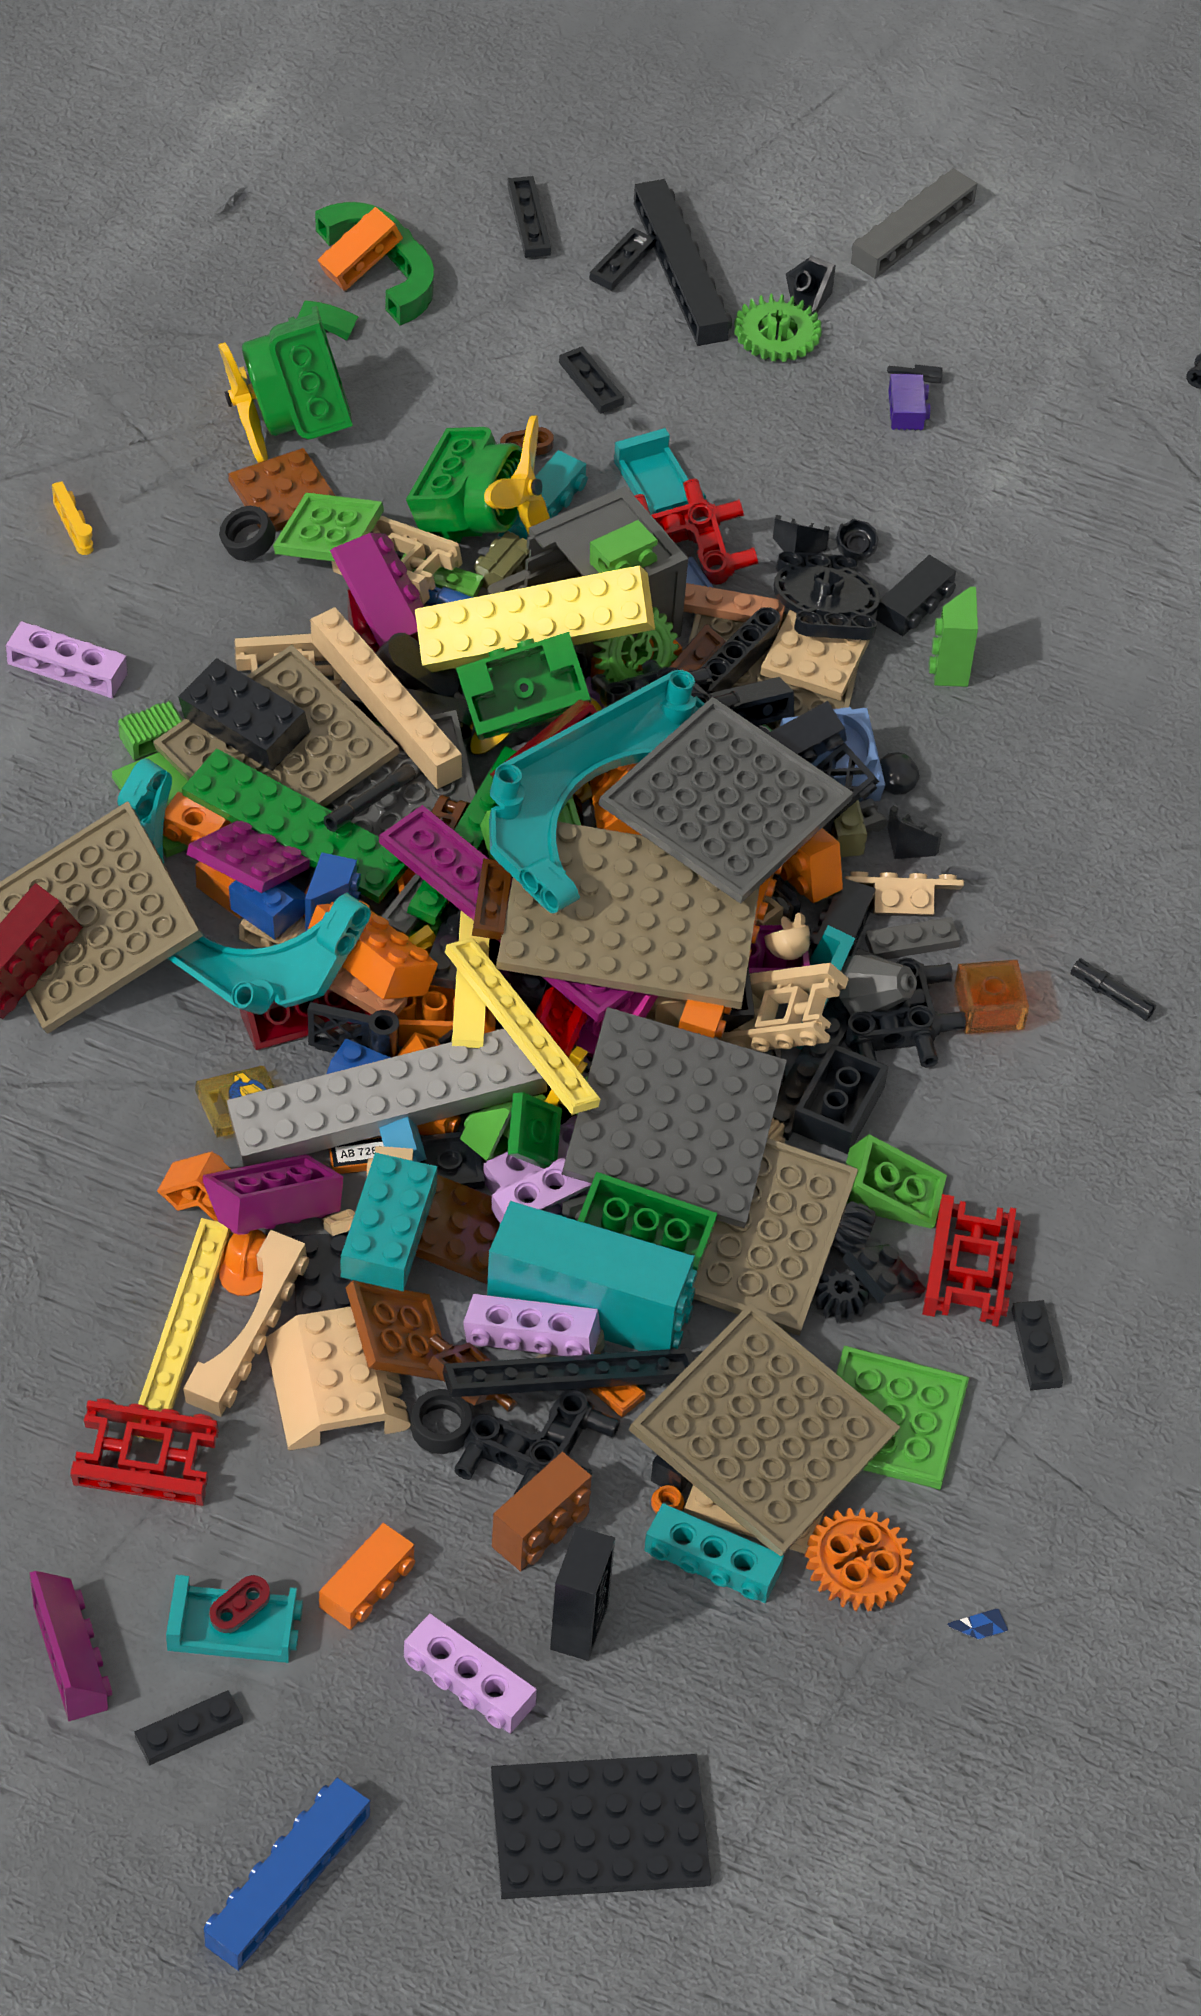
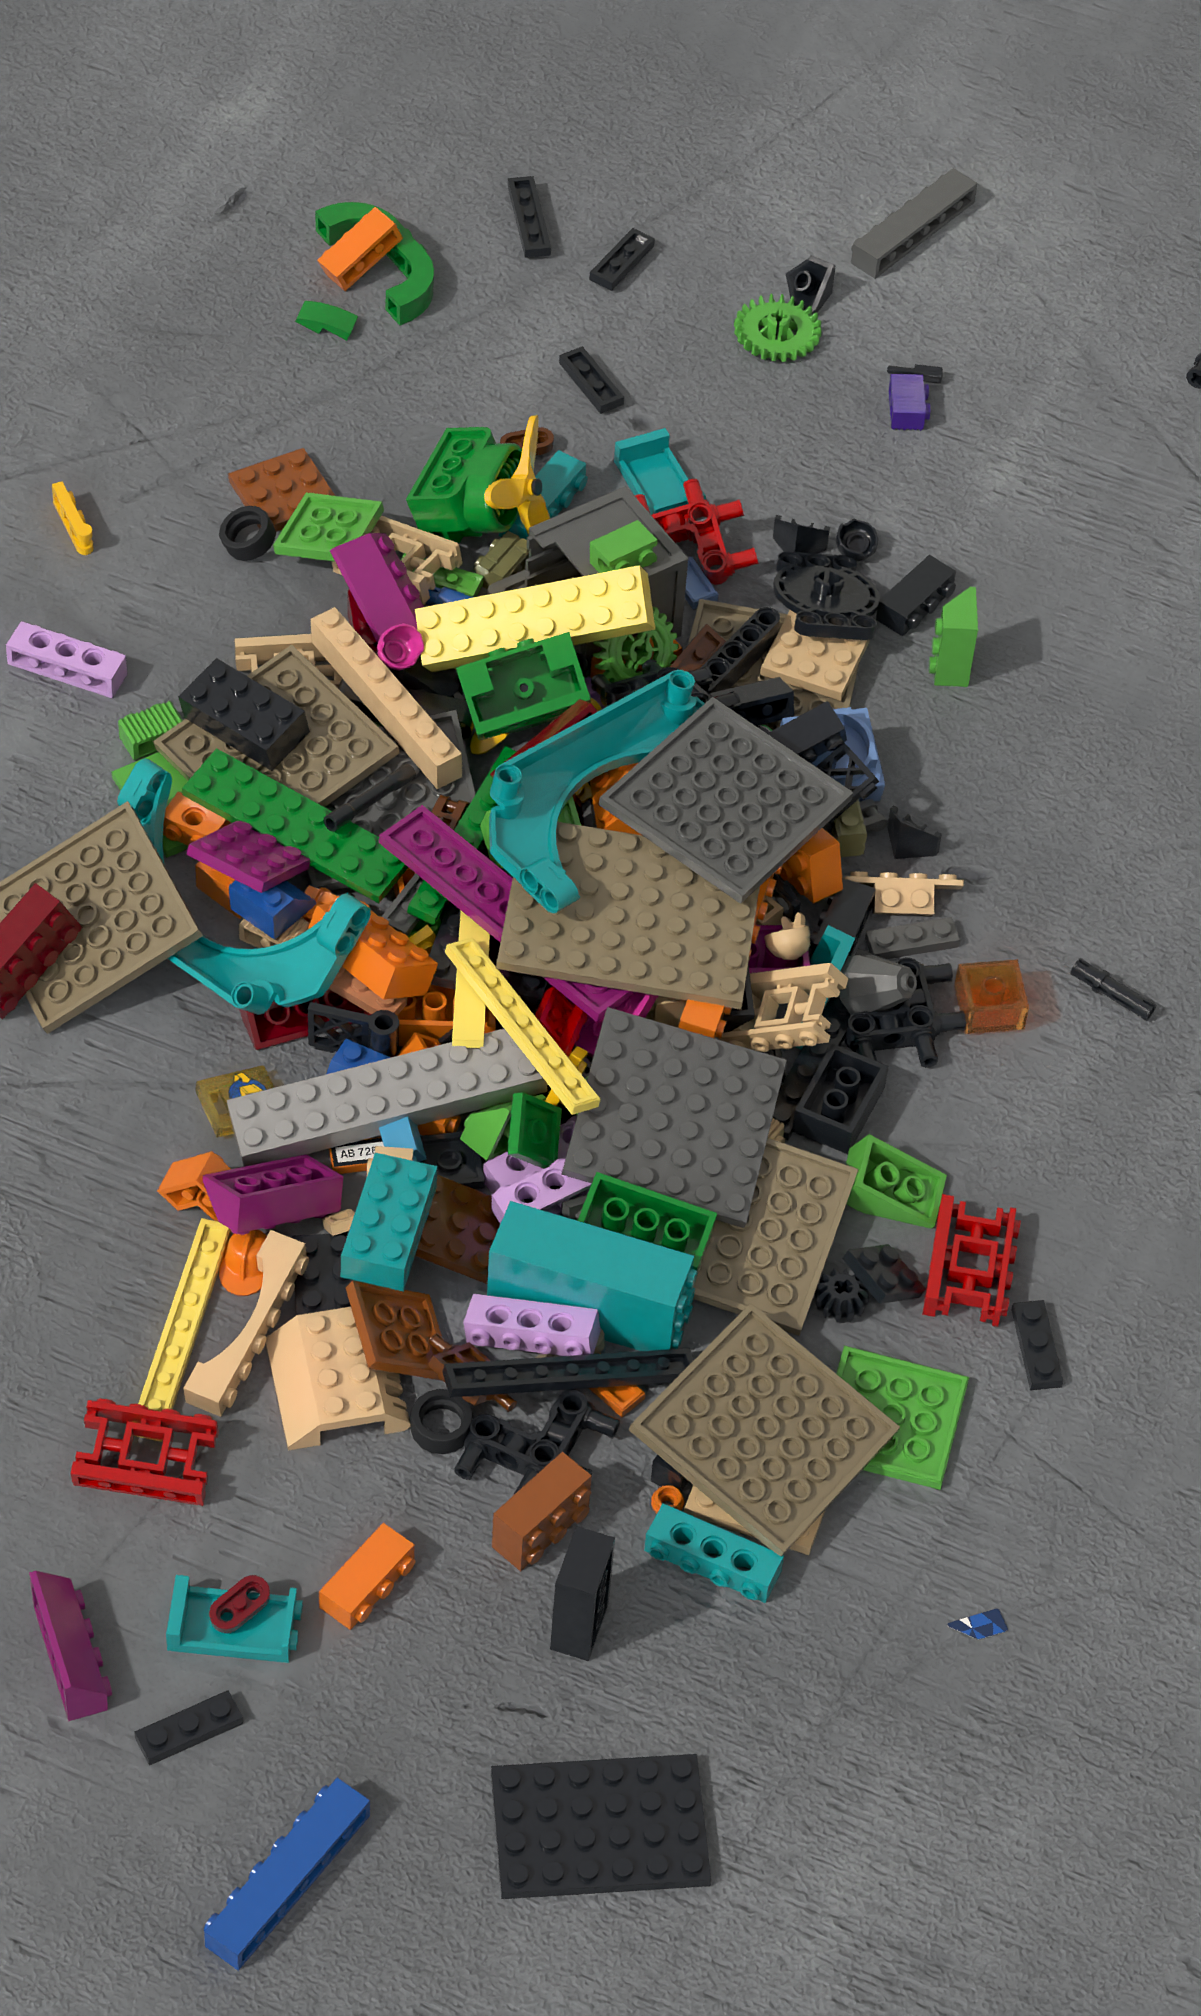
green brick [218,306,353,463] -> none
blue slope [305,852,361,931] -> none
lavender brick [404,1613,537,1734] -> none
reddish brown plate [472,858,512,940] -> none
black brick [633,179,732,346] -> none
nougat plate [683,583,785,629] -> none
orange gear [805,1508,914,1611] -> none
black gear [831,1201,876,1254] -> none
black hair [880,752,920,795] -> none
none -> dark pink hair [377,623,424,671]

